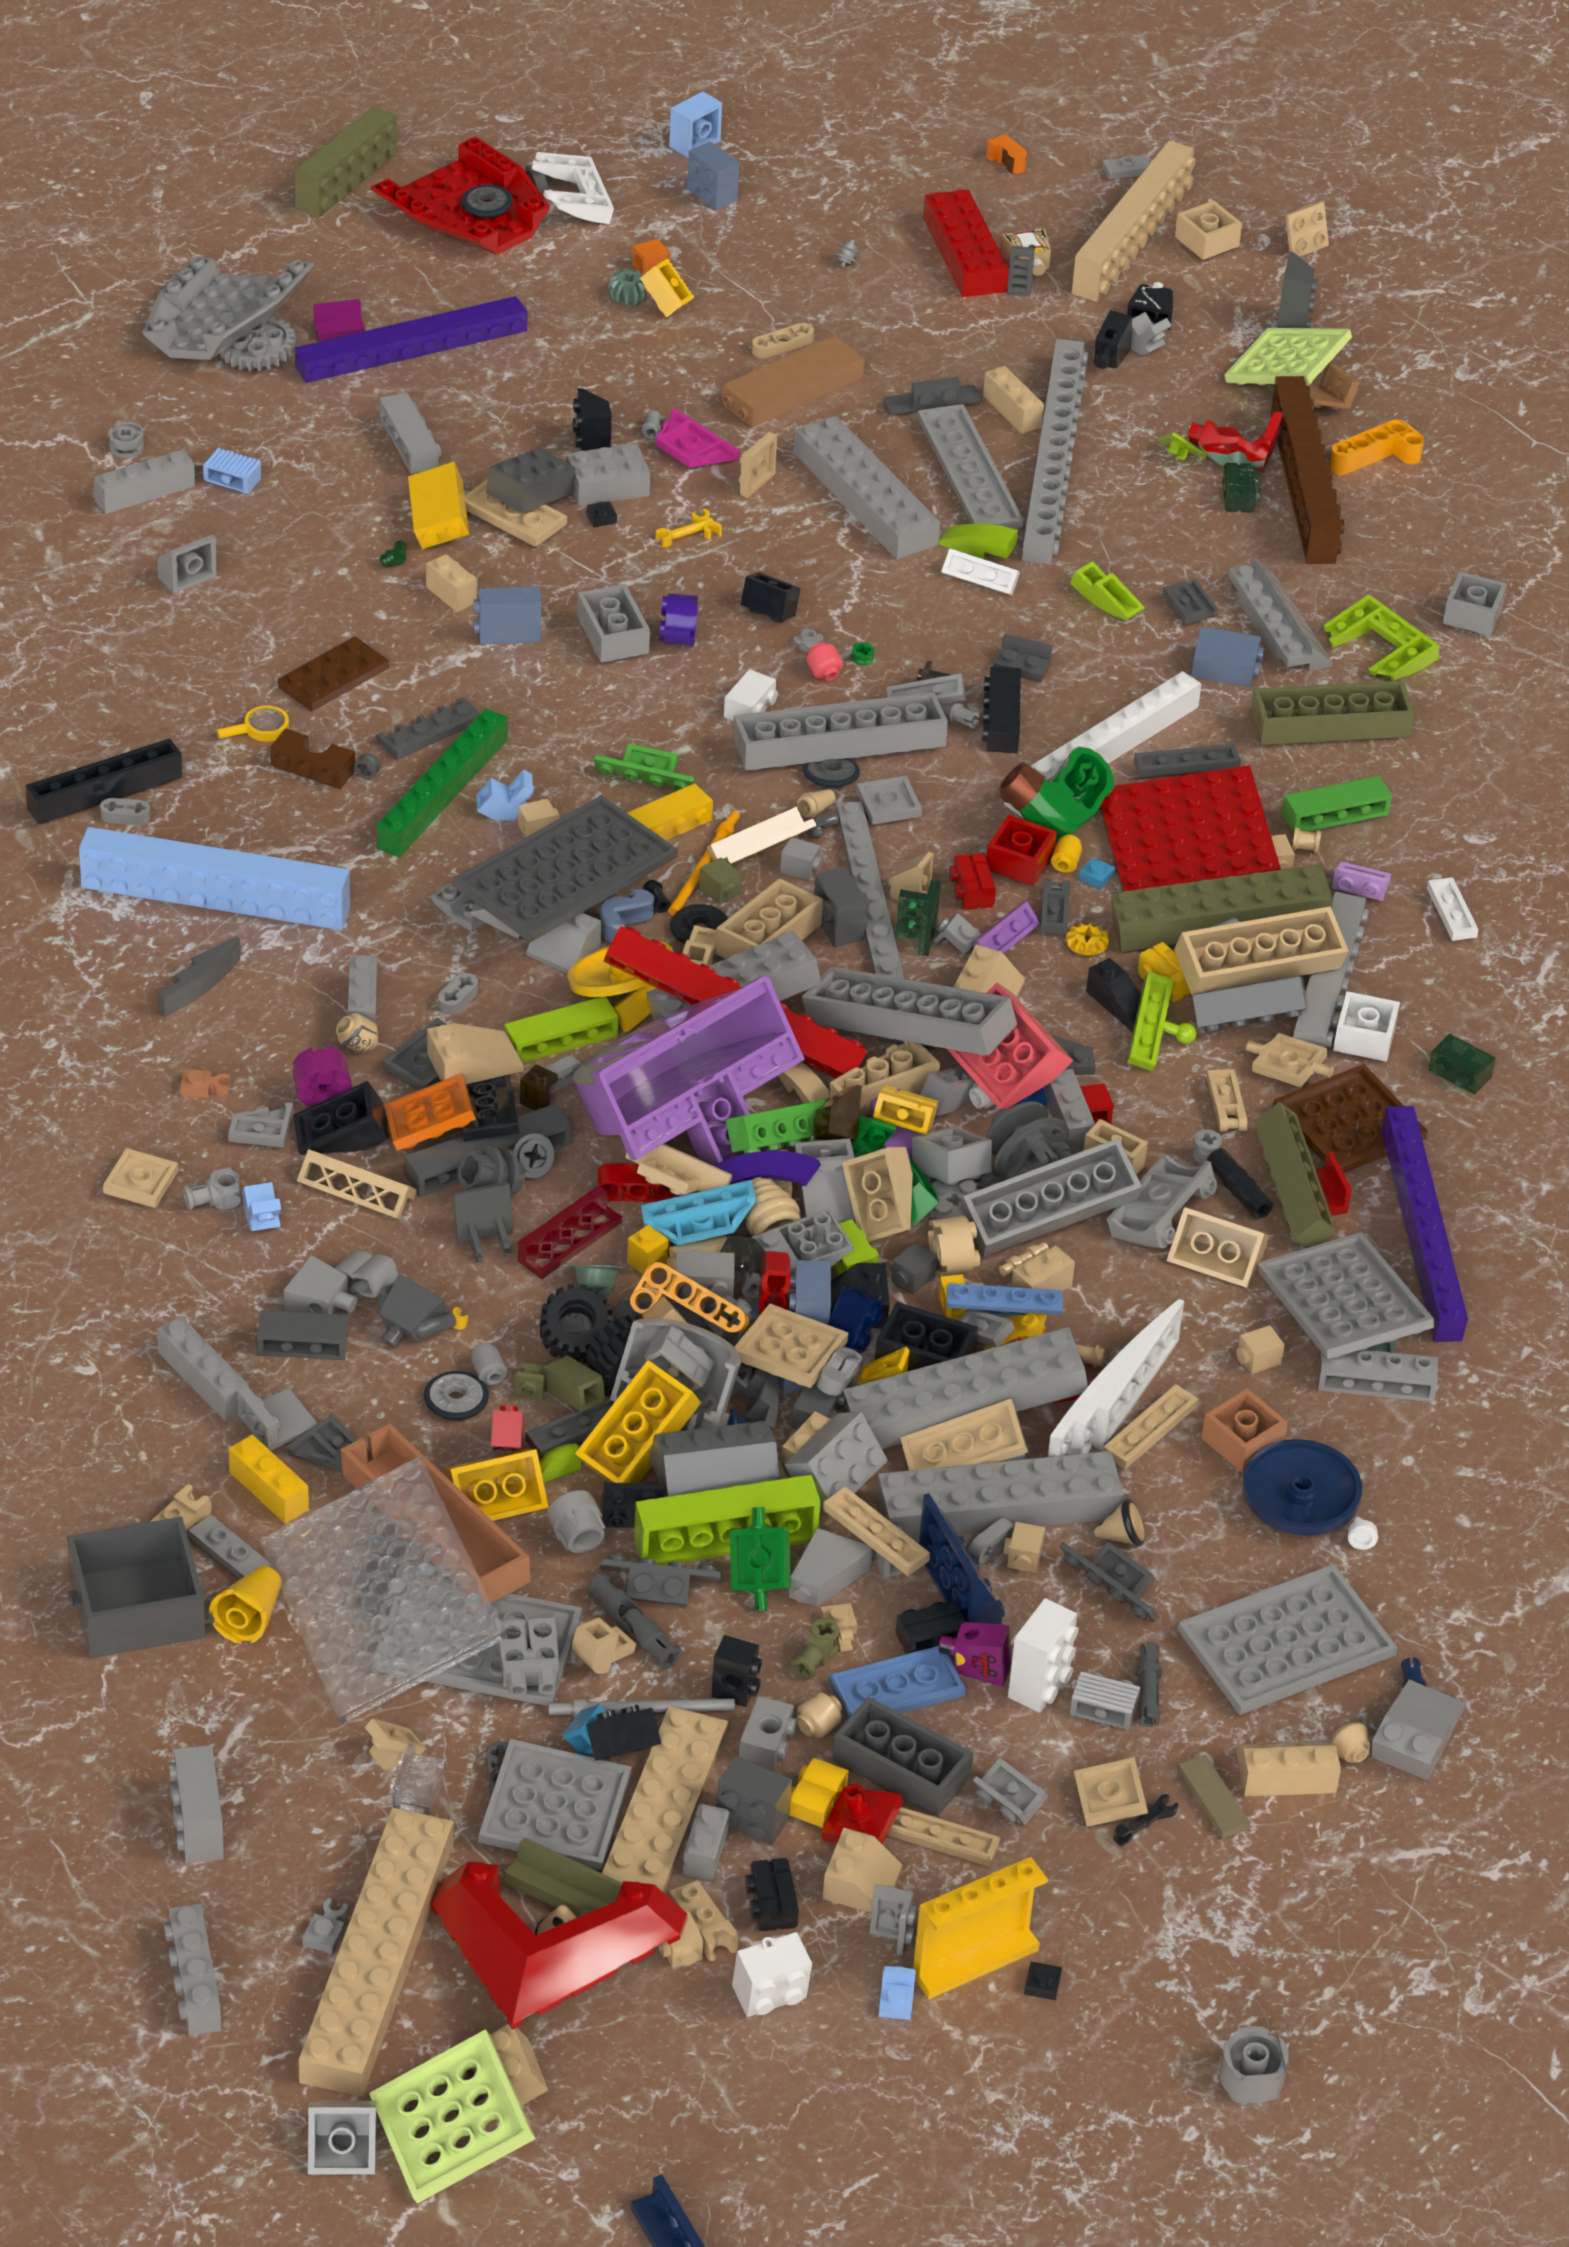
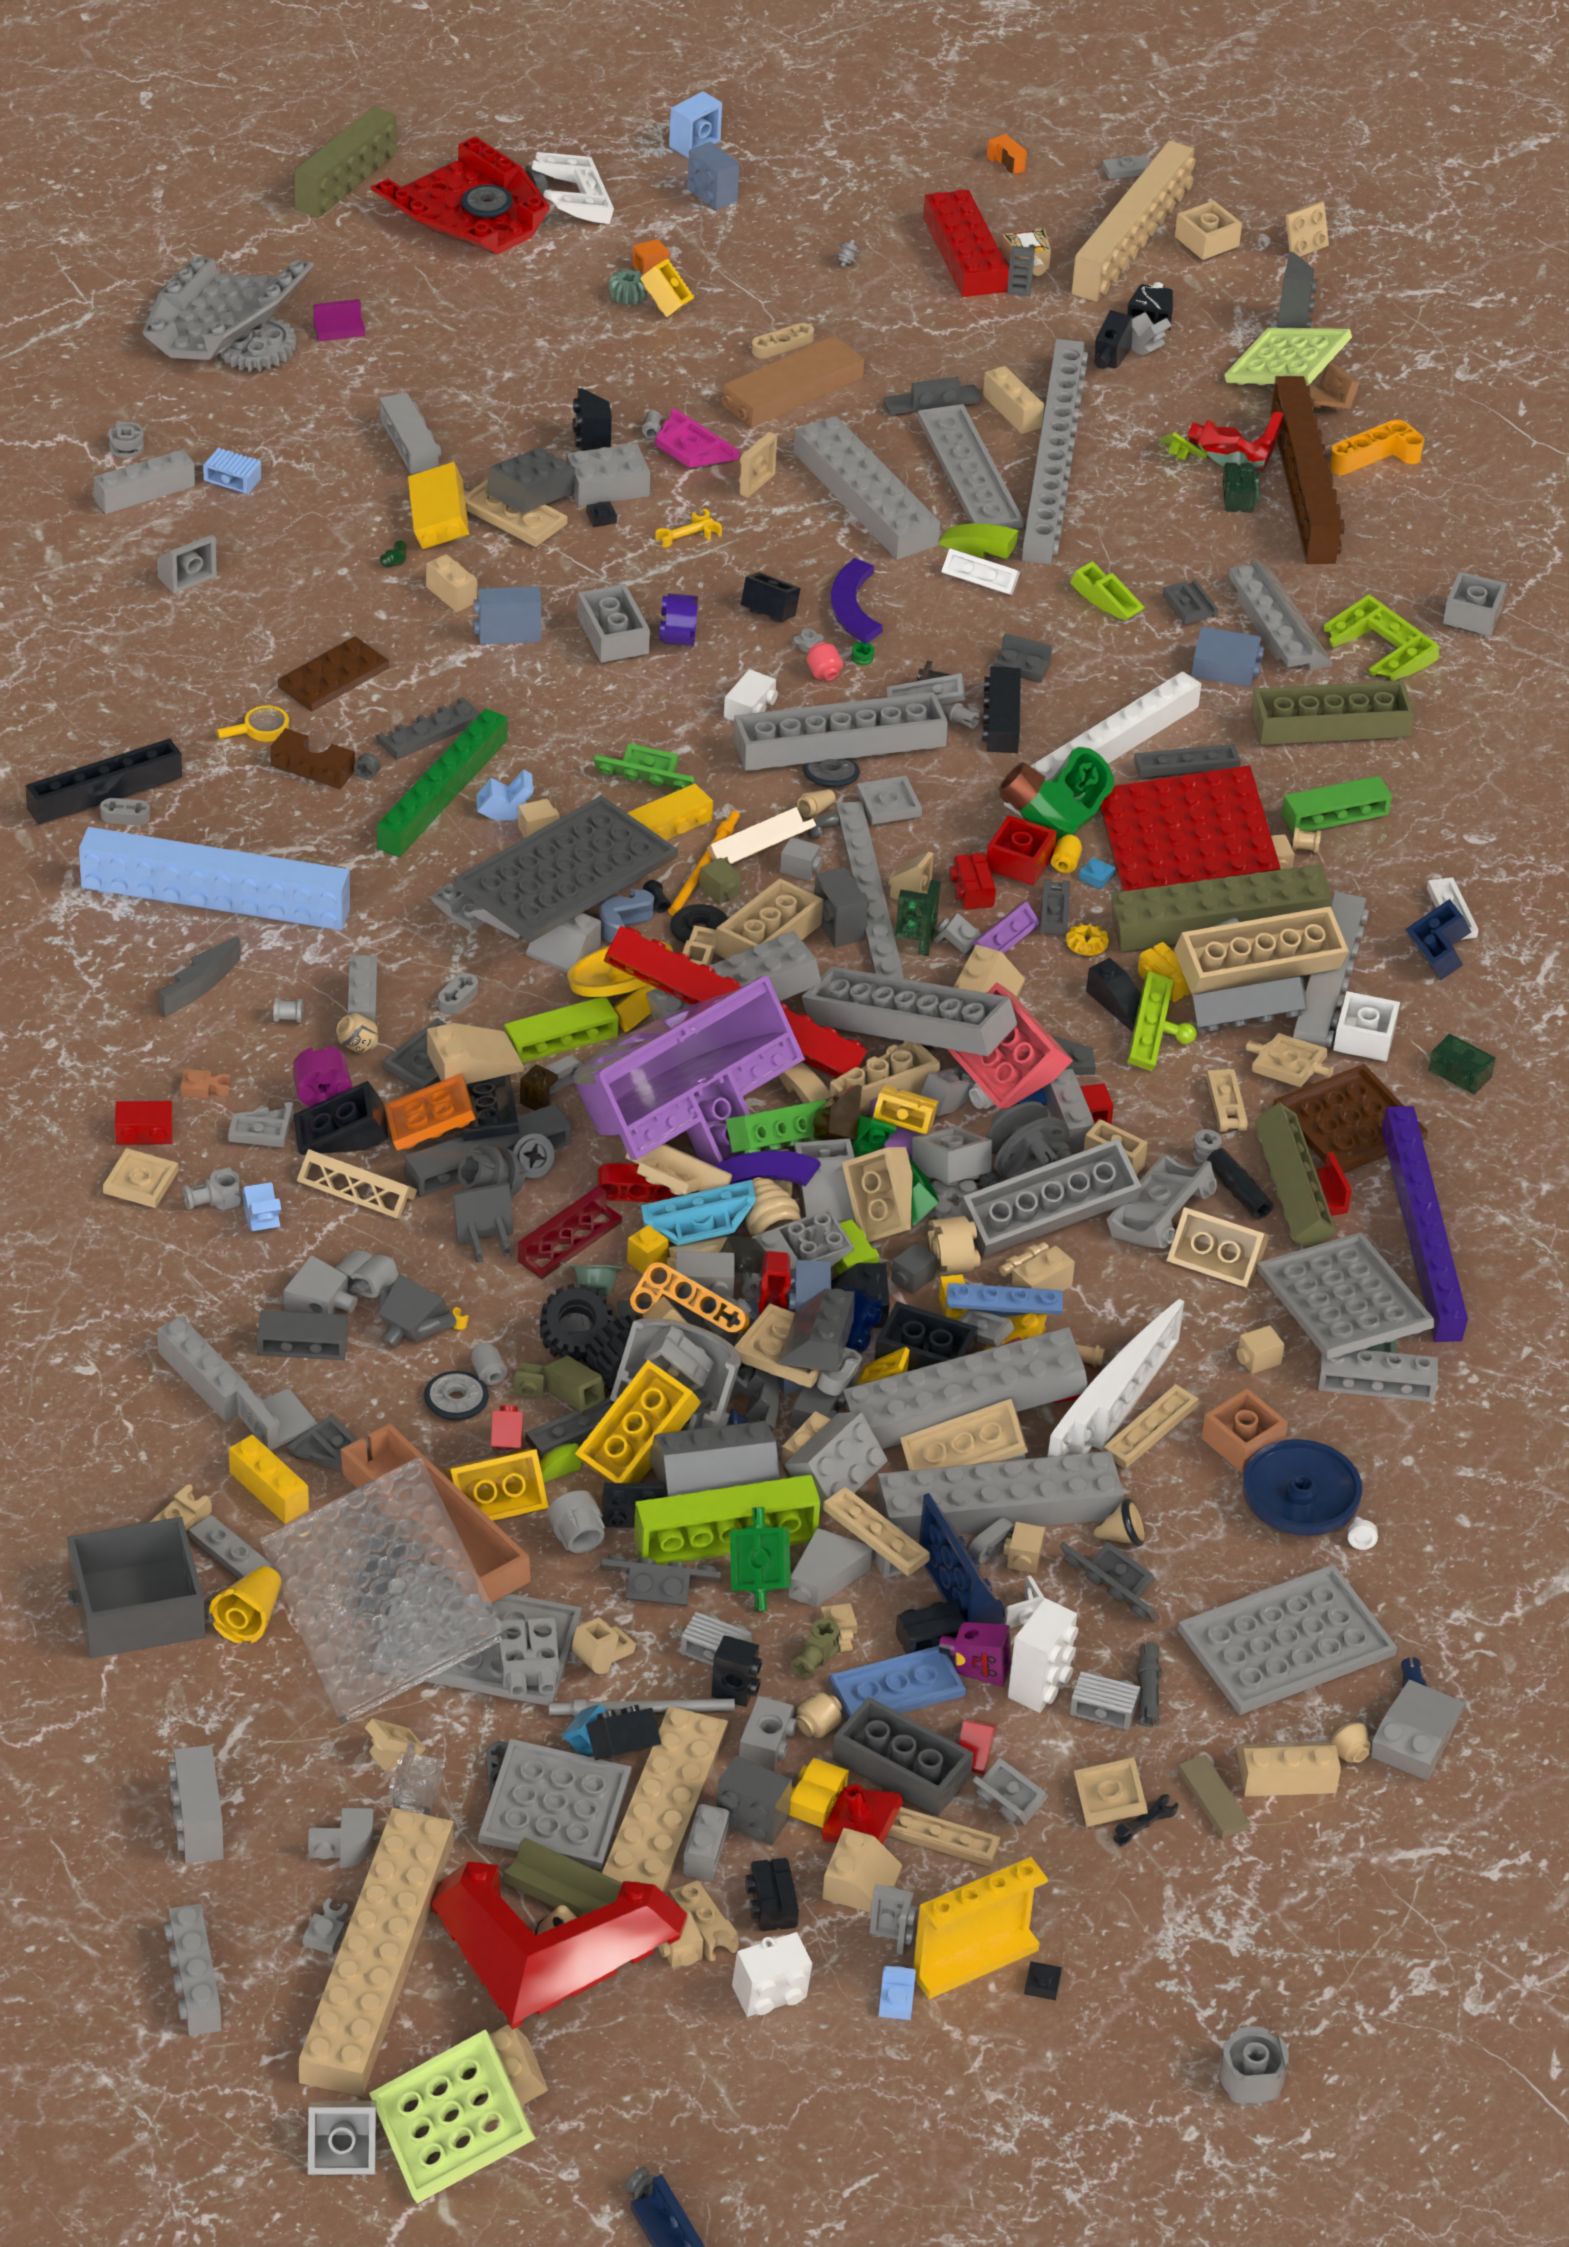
dark purple brick [295,296,528,383] -> none
dark grey piece [586,1573,682,1669] -> none
lavender bracket [1332,861,1392,901] -> none
none -> red brick [115,1101,173,1145]
none -> light grey bush [273,997,304,1023]
none -> light grey brick [308,1808,374,1868]
none -> dark grey bush [626,2167,656,2199]
none -> light grey brick [680,1612,752,1666]
none -> dark grey slope [780,1288,854,1372]
none -> dark purple tile [831,558,883,644]
none -> slope [958,1718,998,1775]
none -> white bracket [1004,1575,1045,1628]
none -> dark blue brick [1405,899,1471,980]

